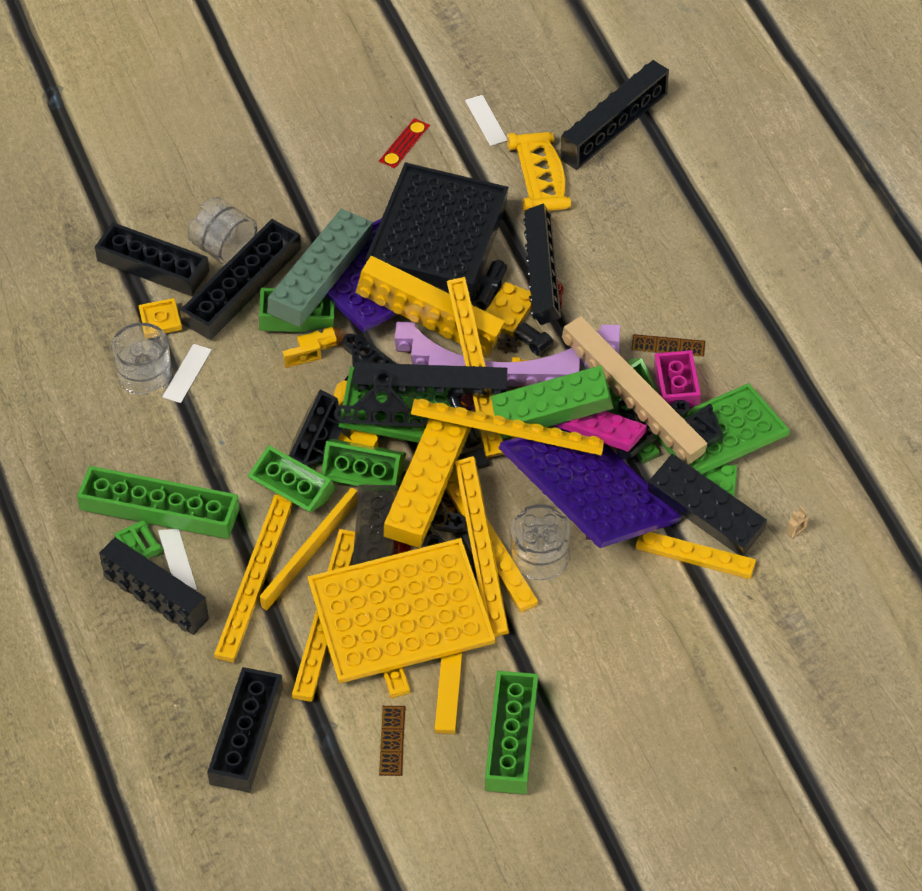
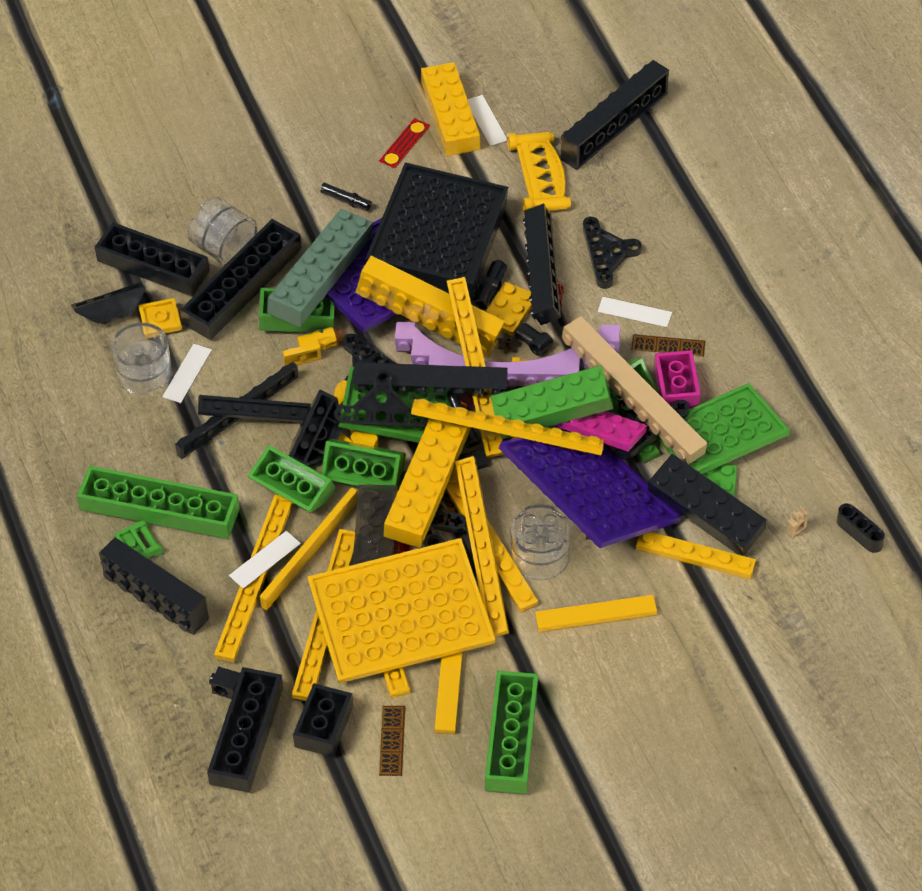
white sticker [158,529,197,590] -> none
black wing [685,404,722,447] -> none
none -> black wedge [71,282,146,324]
none -> black plate [175,361,299,459]
none -> black tile [198,395,311,423]
none -> black brick [209,666,240,699]
none -> white sticker [229,531,301,588]
none -> black brick [293,683,354,757]
none -> black pin [320,182,372,211]
none -> yellow brick [421,62,480,156]
none -> yellow tile [535,595,657,632]
none -> black beam [583,216,642,289]
none -> white sticker [597,297,672,327]
none -> black beam [836,503,885,553]

